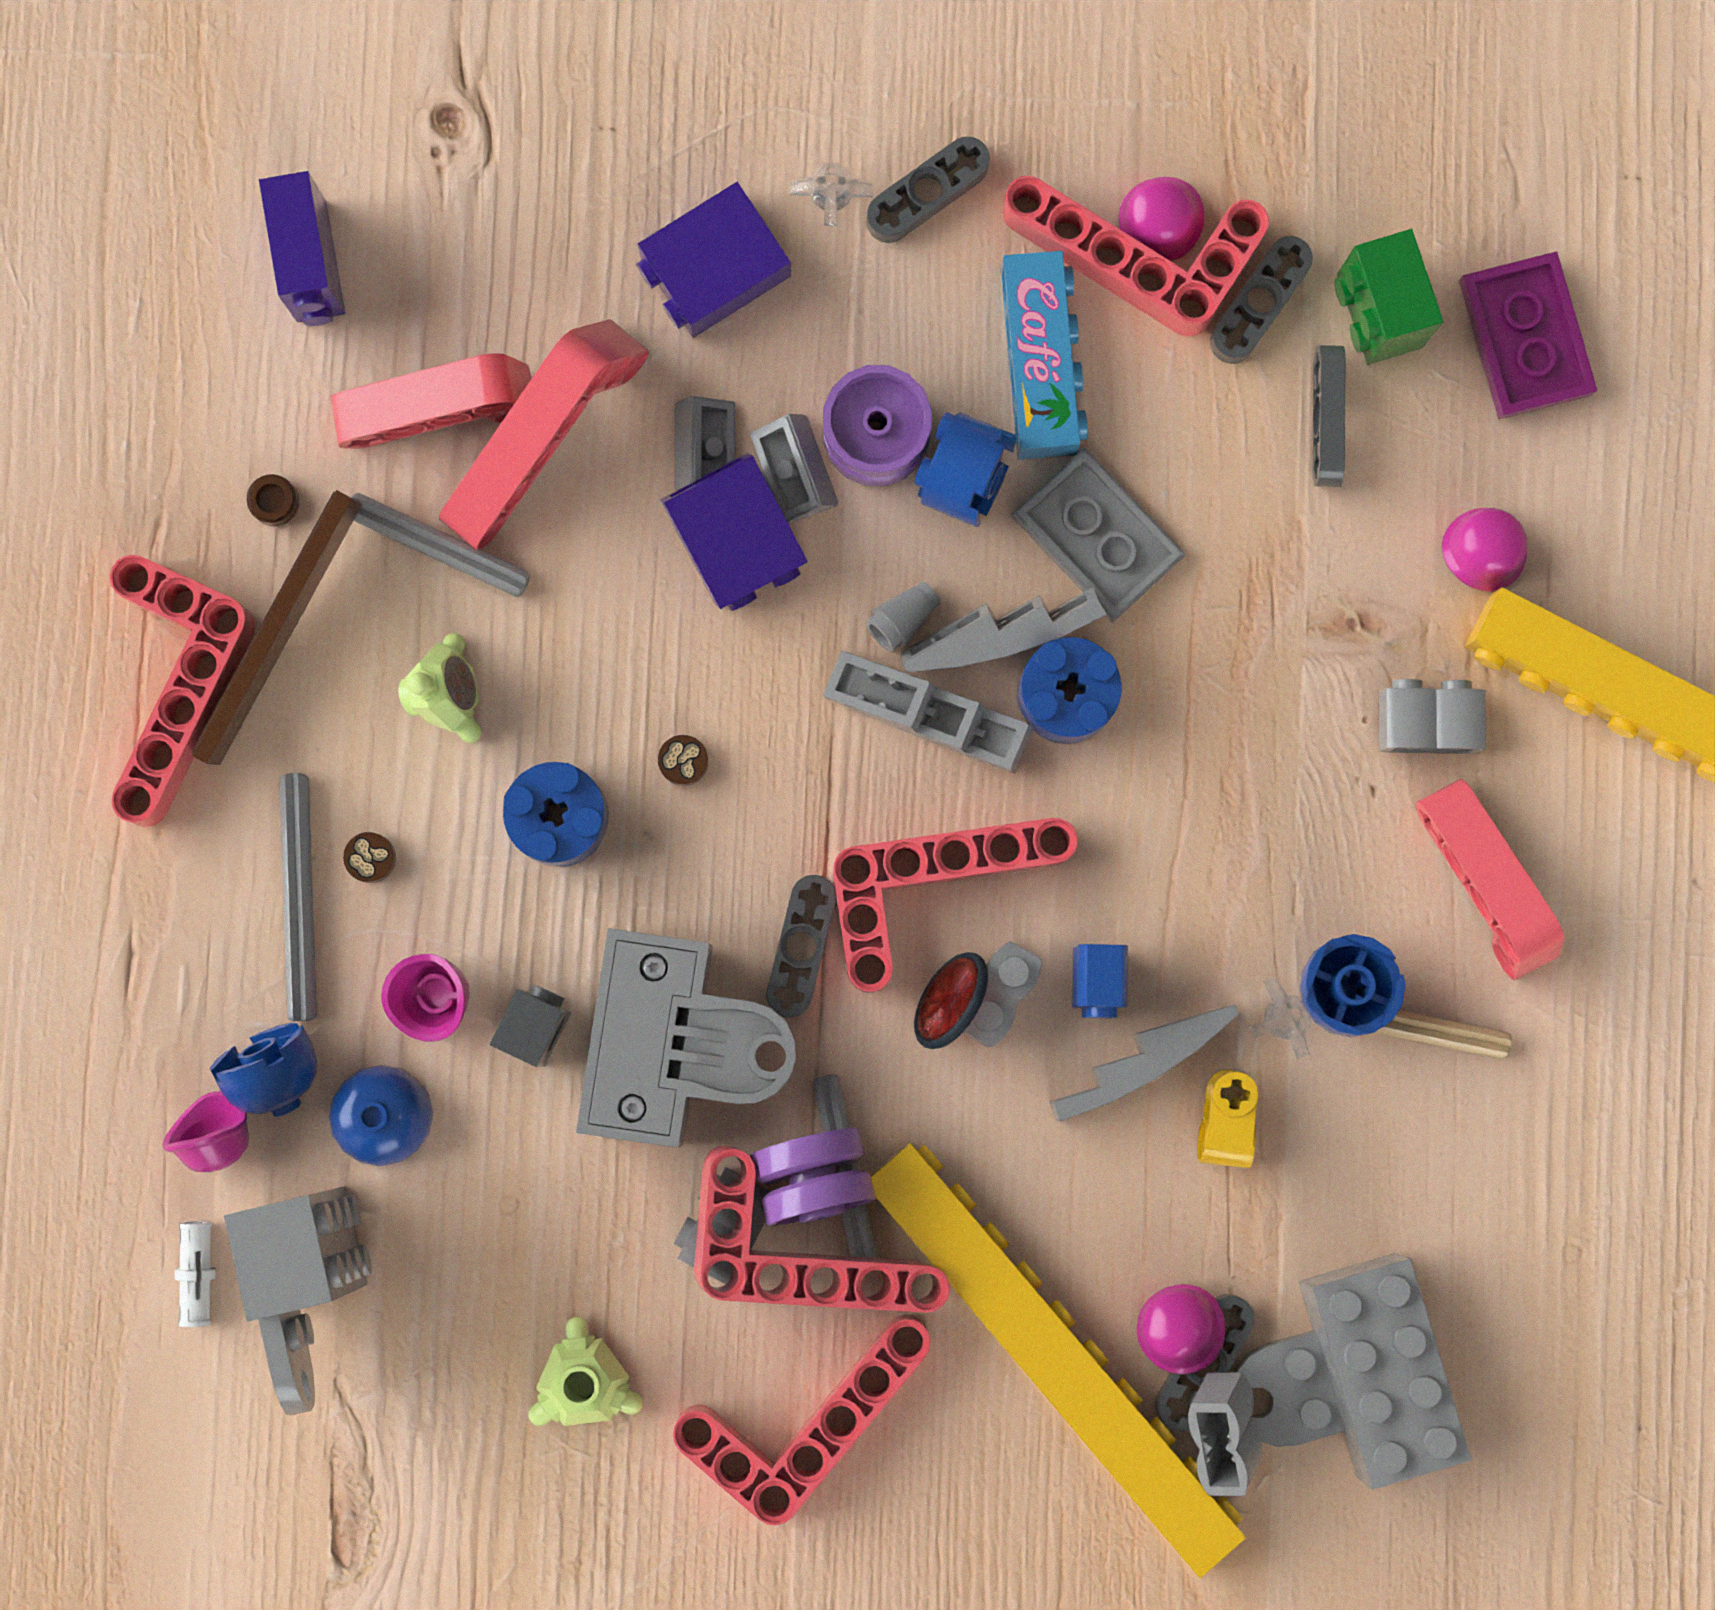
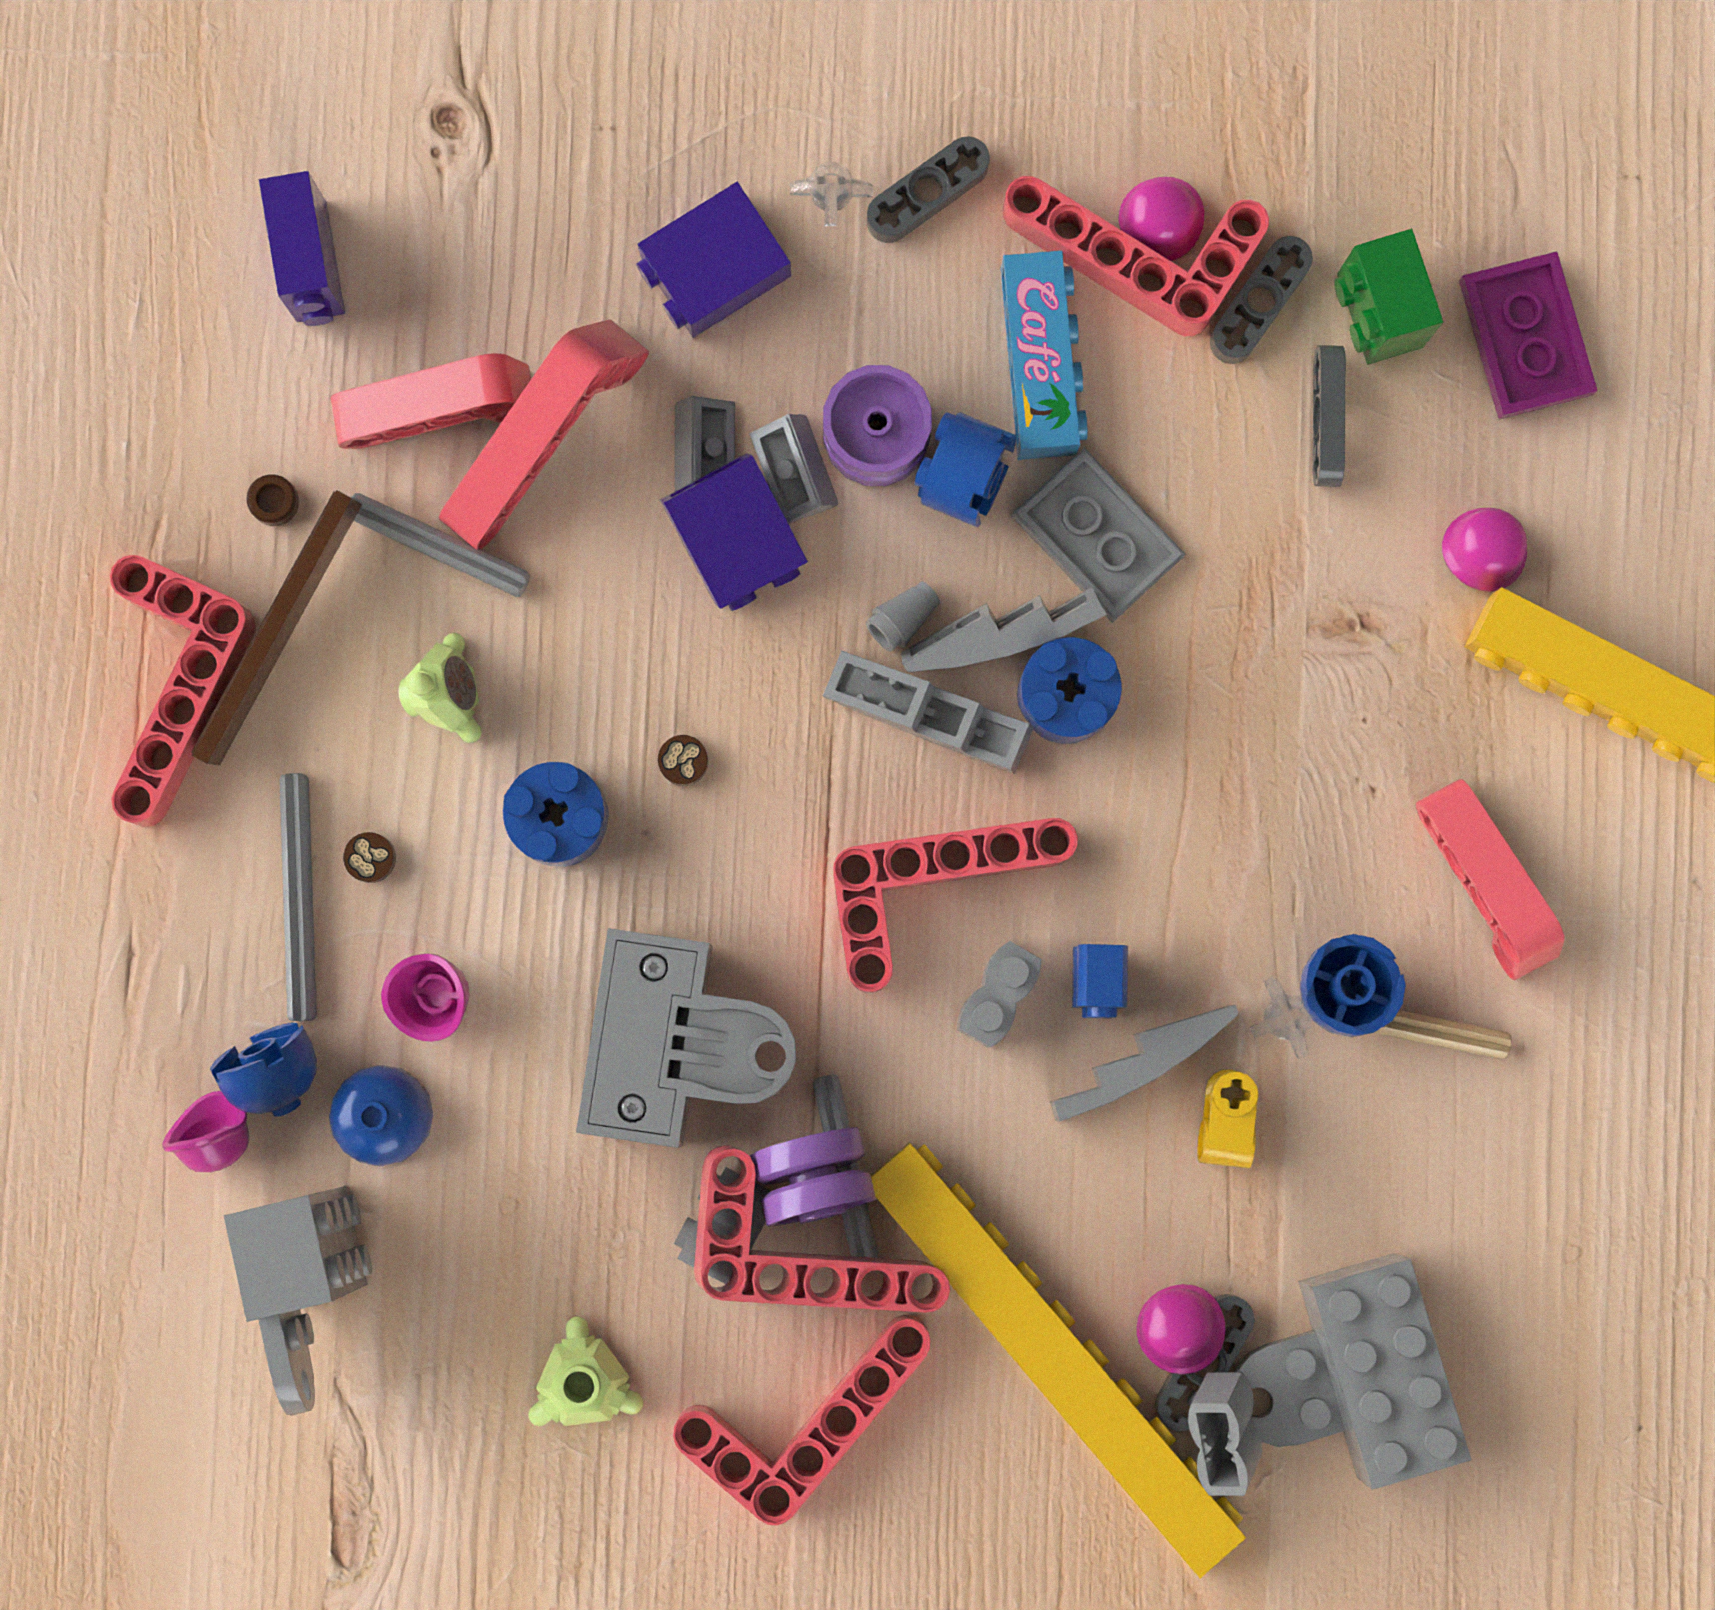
white pin [175,1221,216,1327] -> none
dark grey brick [490,985,571,1067] -> none
dark grey beam [766,875,836,1018] -> none
clear red wheel [914,952,988,1049] -> none
light grey brick [1379,679,1486,754] -> none

